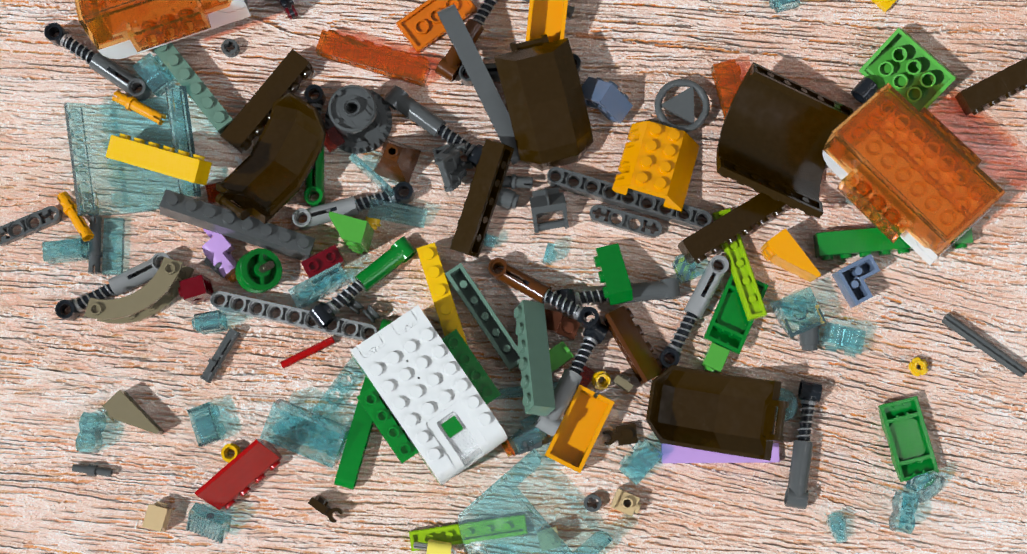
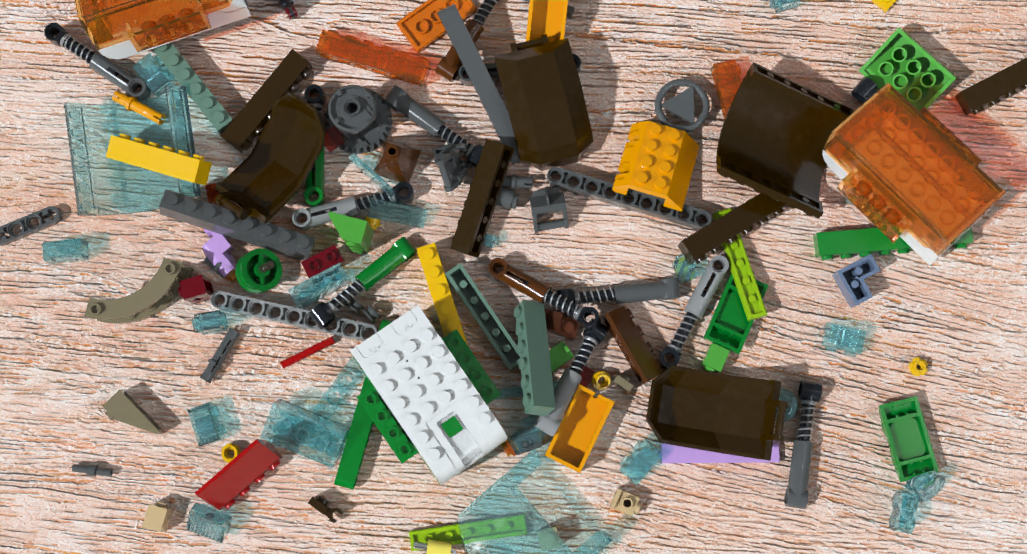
piece [55,252,174,321] -> none
light orange pin [57,191,94,242] -> none
clear light blue brick [75,412,106,453] -> none
dark grey pin [87,216,103,274] -> none
clear light blue tile [102,218,125,275] -> none
dark grey bush [221,39,240,58] -> none
clear light blue plate [543,243,558,266] -> none
sand blue brick [582,77,633,124] -> none
dark grey bush [584,494,602,512] -> none
dark grey beam [589,205,662,238] -> none
green brick [593,243,633,305] -> none
dark brown plate [603,424,638,446] -> none
light orange slope [761,228,821,282] -> none
clear light blue slope [770,287,826,338] -> none
dark grey brick [799,323,819,351] -> none
clear light blue cone [826,512,848,543] -> none
dark grey axle [942,314,1027,377] -> none

